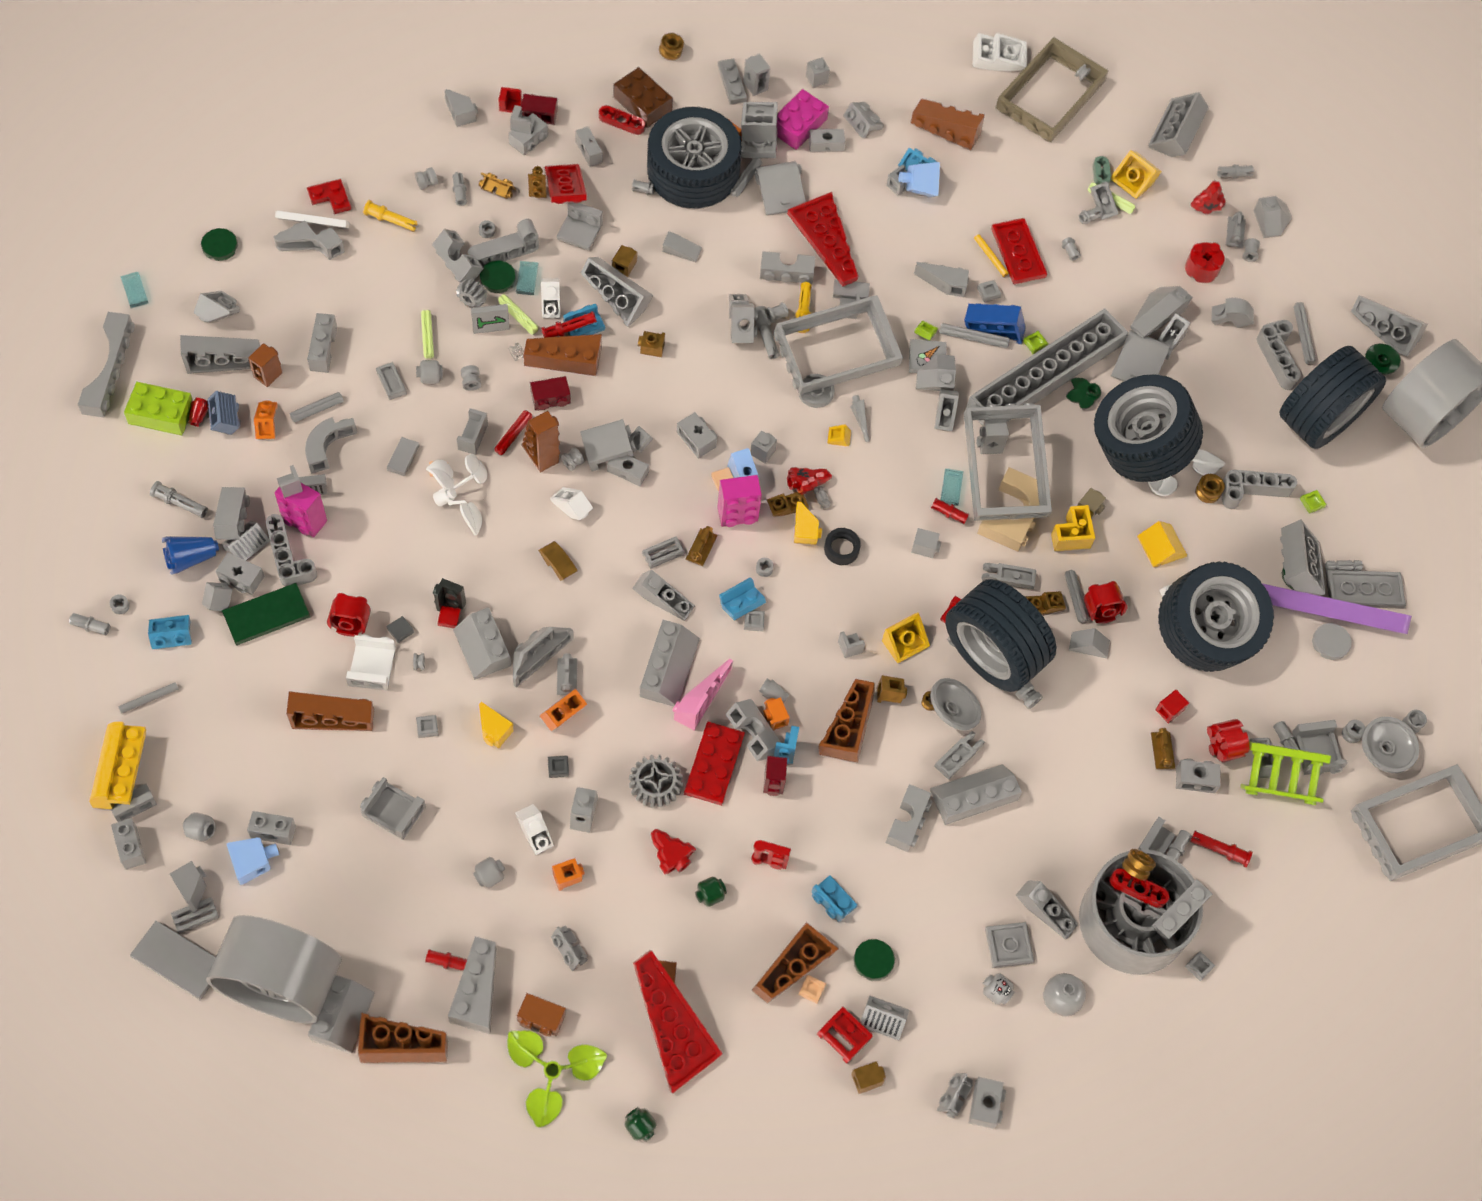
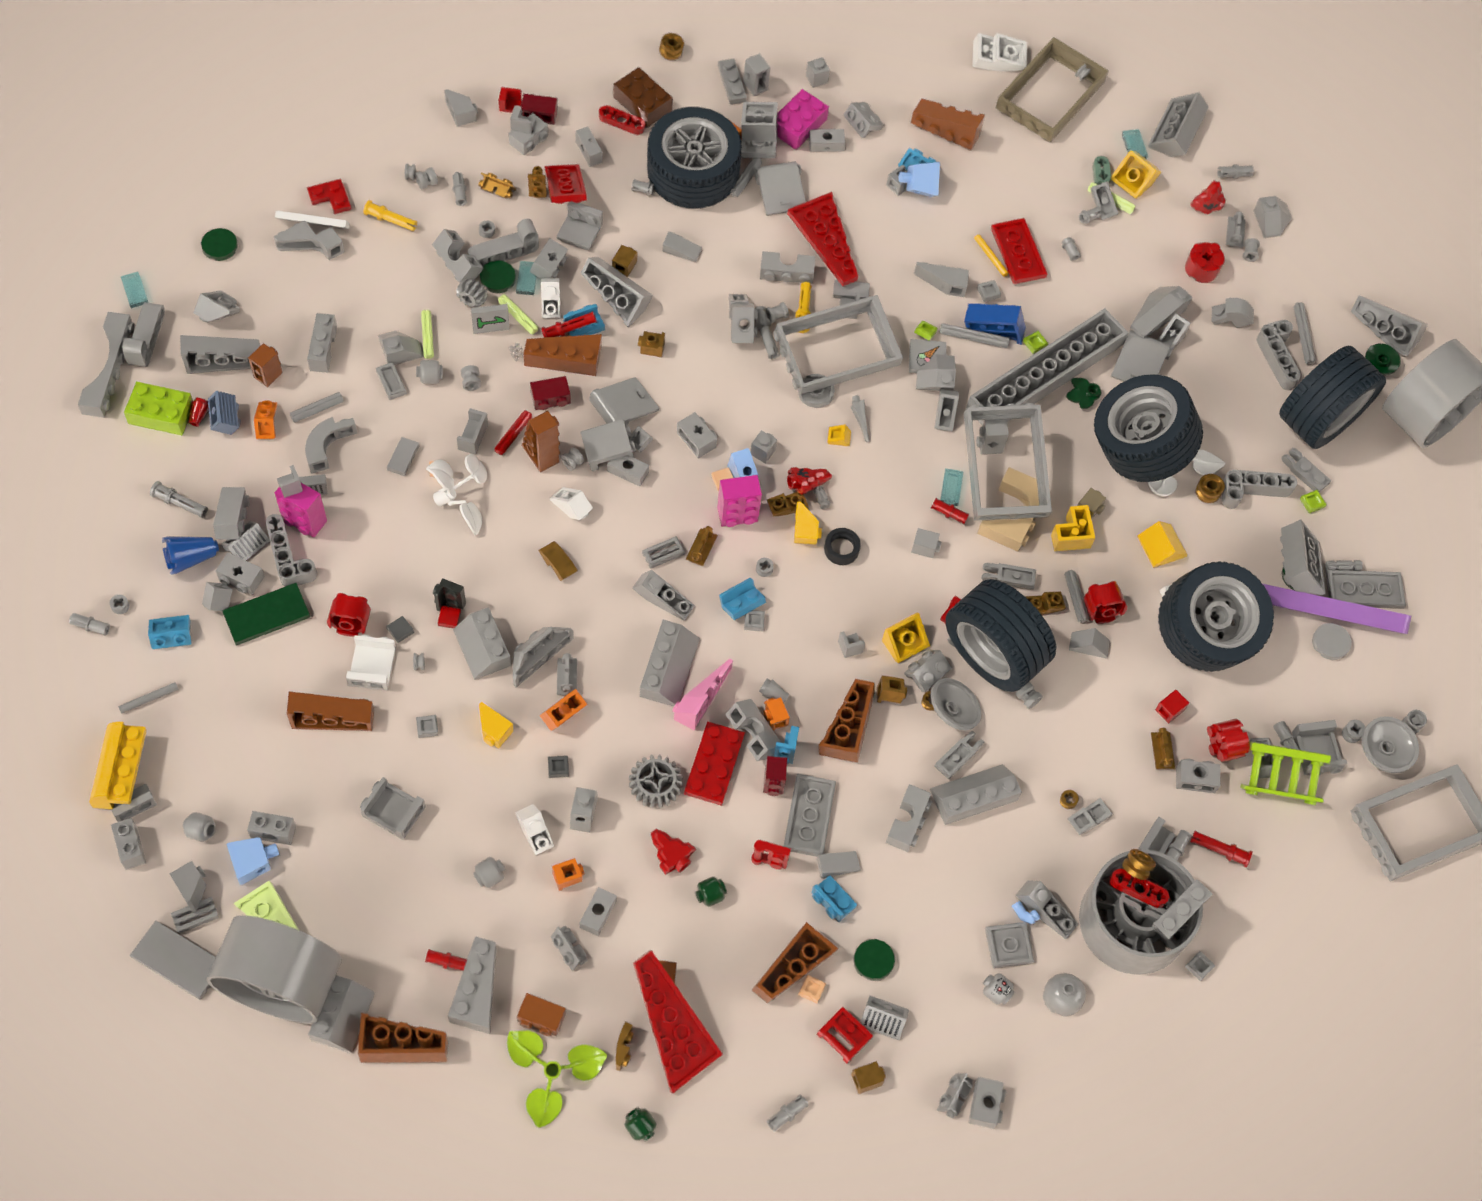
none -> light grey beam [123,302,165,367]
none -> yellowish green wing [233,881,299,930]
none -> light grey slope [378,331,424,365]
none -> light grey bush [405,164,416,180]
none -> light grey brick [530,238,568,279]
none -> light grey piece [580,887,617,936]
none -> light grey door [589,377,660,426]
none -> pearl gold slope [616,1021,634,1071]
none -> light grey pin [767,1095,808,1132]
none -> light grey tile [784,774,836,857]
none -> light grey slope [817,851,861,878]
none -> light grey bracket [904,649,952,692]
none -> light blue arm [1012,901,1040,924]
none -> pearl gold bush [1060,790,1079,809]
none -> light grey slope [1068,798,1112,835]
none -> clear light blue tile [1122,129,1148,159]
none -> light grey hinge [1281,448,1331,492]

